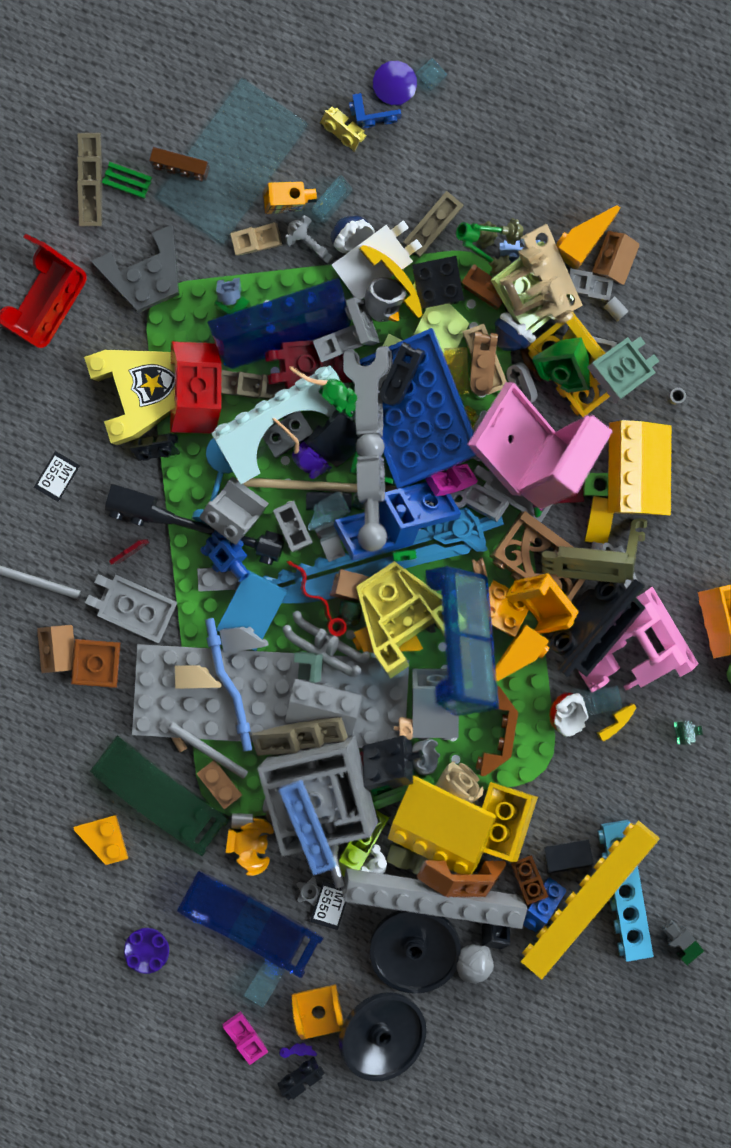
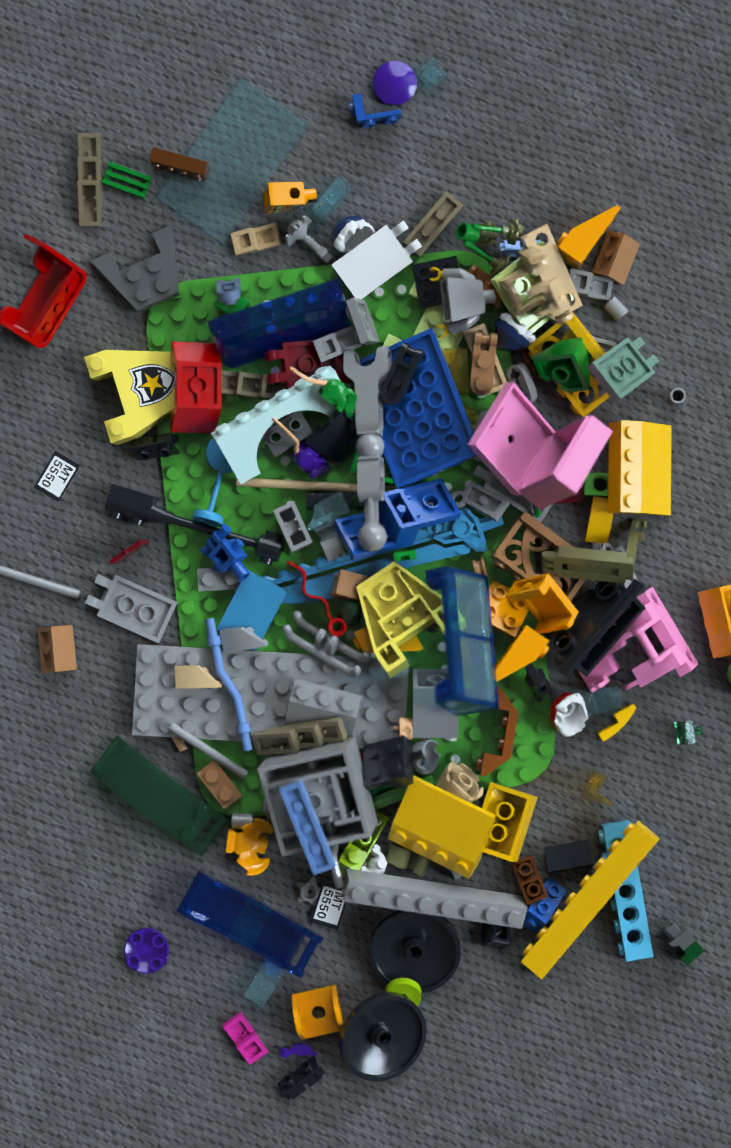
dark orange plate [71,639,121,688] -> none
light orange wing [73,815,128,865] -> none
light grey panel [199,477,269,545] -> none
sand green panel [294,651,323,683] -> none
light yellow hinge [320,107,366,151] -> none
yellow slope [359,245,422,319] -> none
flat silver piece [364,277,406,322] -> none
dark orange slope [417,860,506,897] -> none
dark pink slope [425,464,478,496] -> none
light grey hair [457,944,494,984] -> none
none -> lime piece [385,978,421,1006]
none -> light grey torso [429,267,495,338]
none -> black hinge [524,663,554,702]
none -> clear yellow panel [583,770,613,806]

